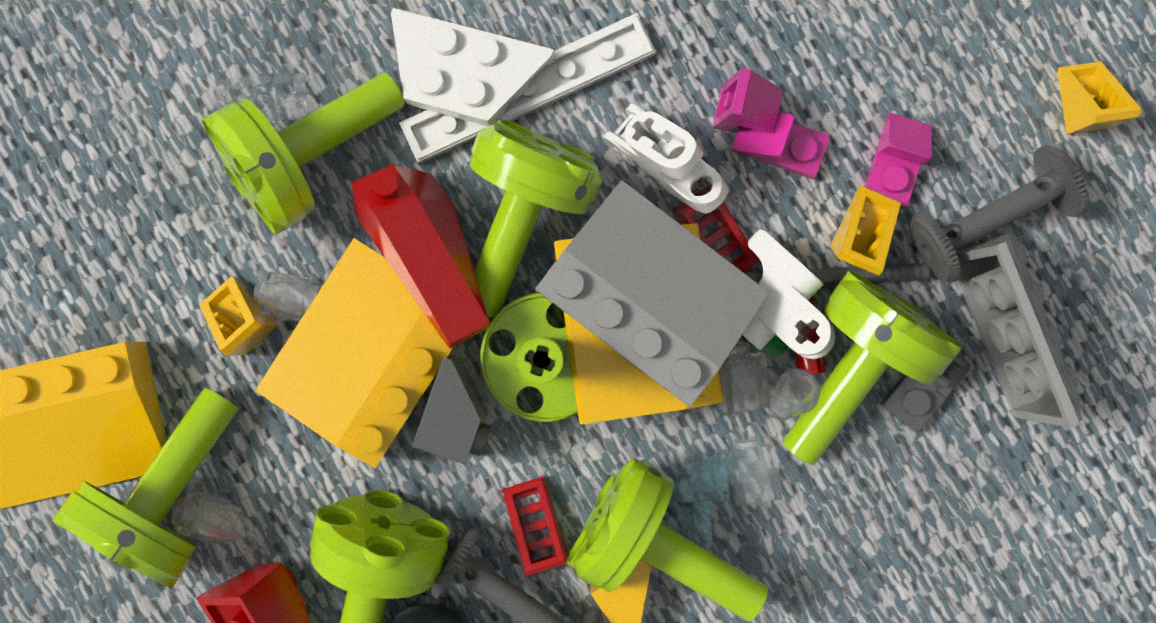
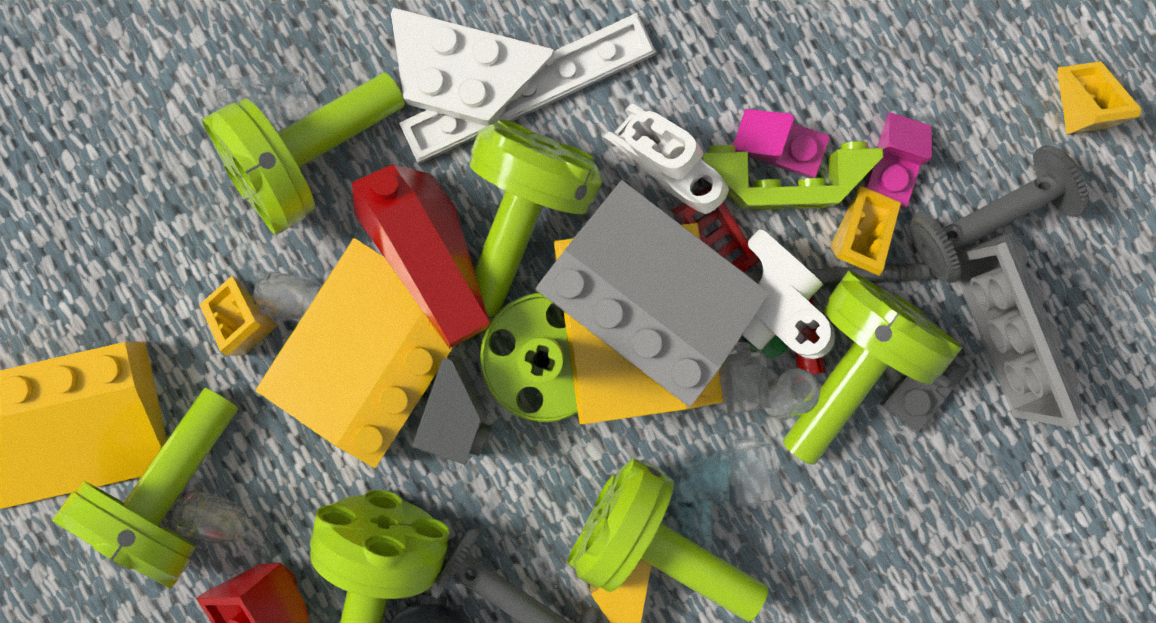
red slope [502,476,569,576] -> none
dark pink slope [712,68,782,133] -> none
none -> lime slope [701,141,883,210]

